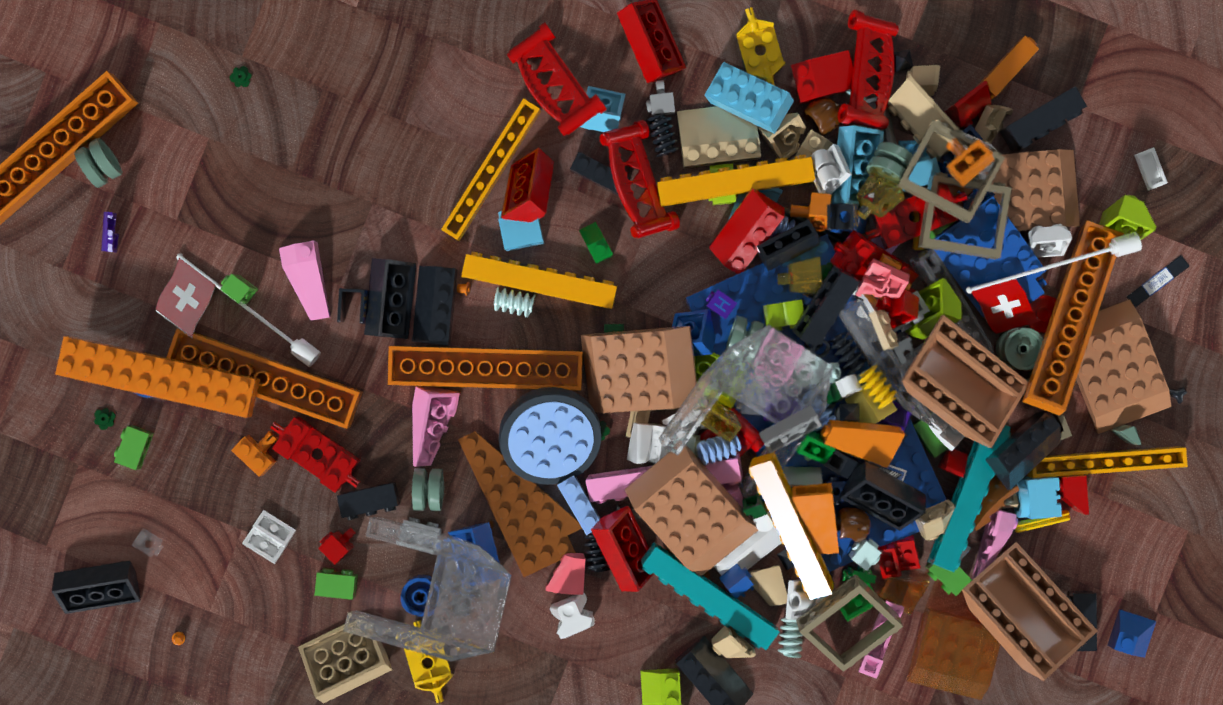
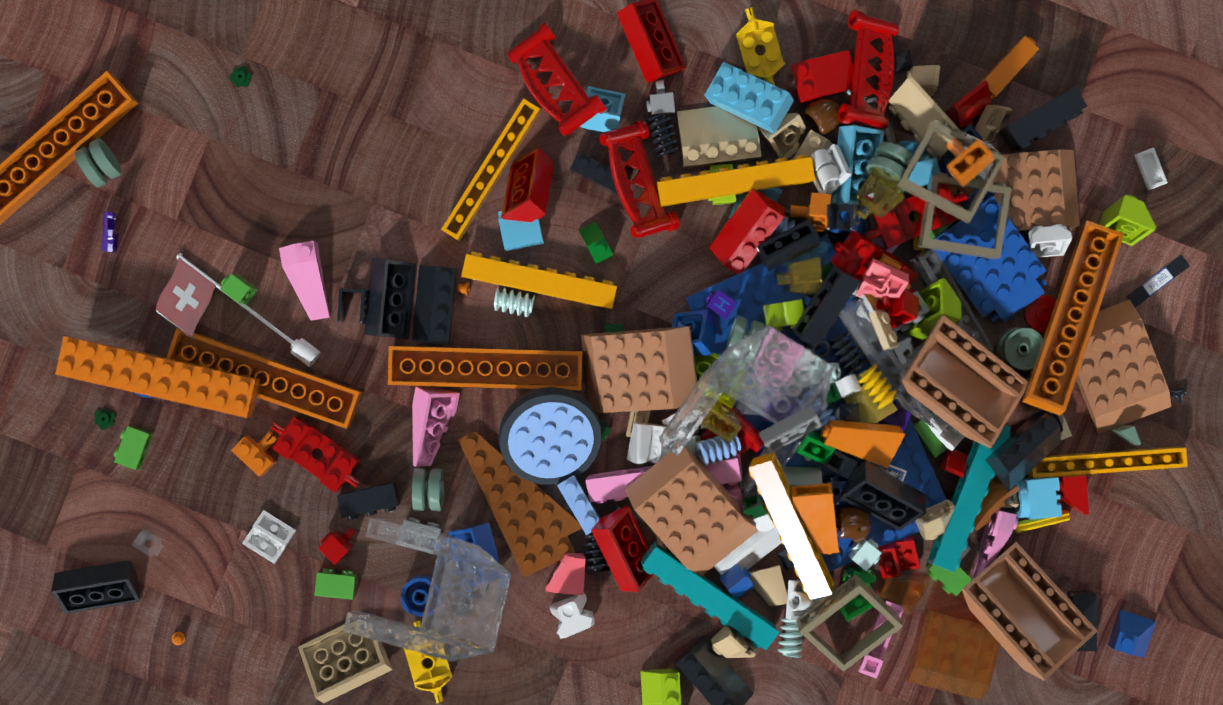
flag [966,232,1142,334] -> none

